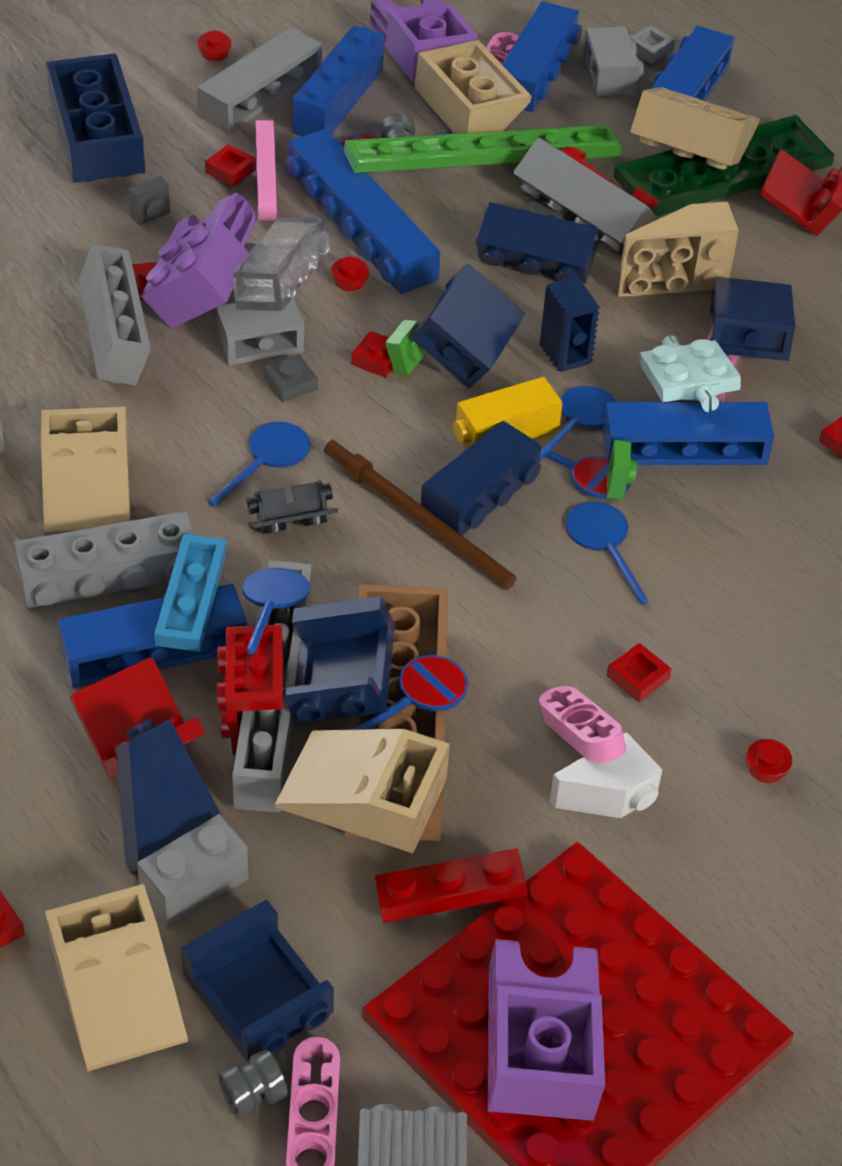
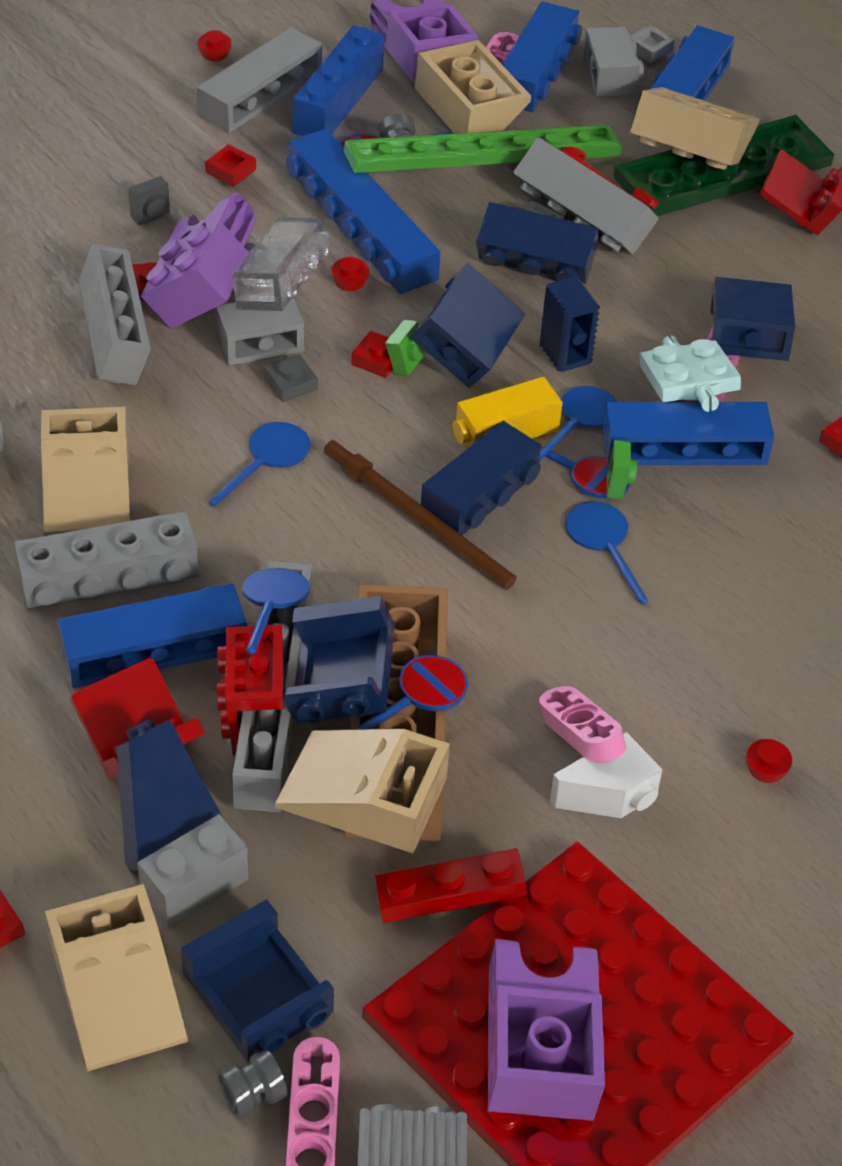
dark blue brick [46,53,146,183] -> none
dark azure plate [154,534,227,652] -> none
black hinge [246,480,338,534] -> none
bright pink beam [256,120,277,221] -> none
red plate [607,643,672,702] -> none
tan slope [617,202,739,297] -> none

